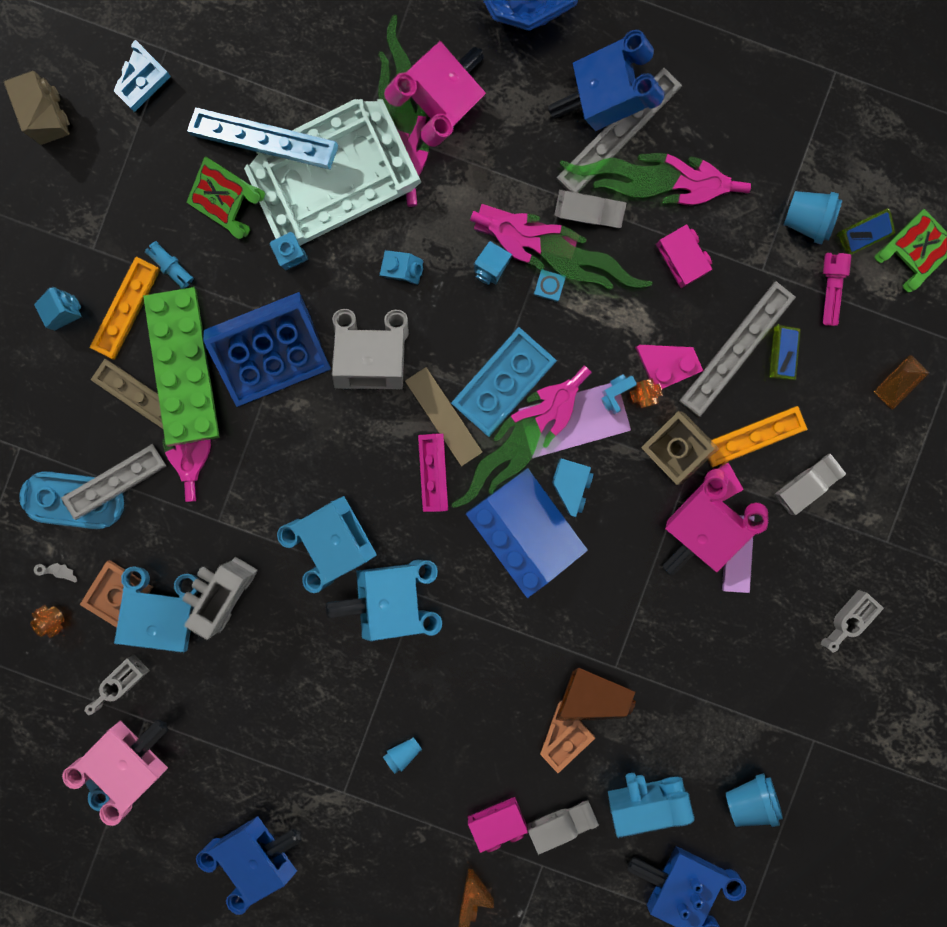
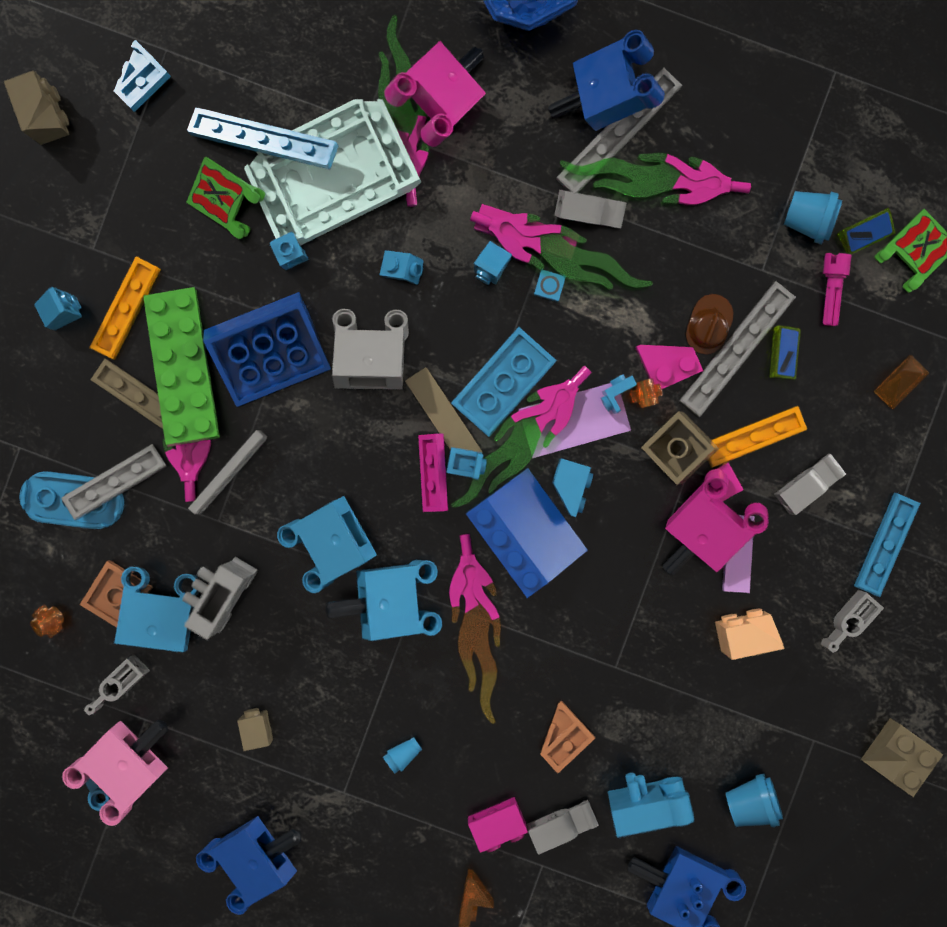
light grey piece [34,563,77,583] -> none
dark azure pin [145,241,194,289] -> none
reddish brown slope [555,668,636,721] -> none
dark pink brick [656,225,712,288] -> none
none -> light grey tile [188,430,267,514]
none -> dark tan brick [238,708,273,751]
none -> dark azure bracket [446,447,487,480]
none -> piece [449,534,501,724]
none -> reddish brown piece [686,294,734,354]
none -> light nougat slope [715,609,784,660]
none -> dark azure tile [854,493,921,597]
none -> dark tan slope [861,718,943,797]

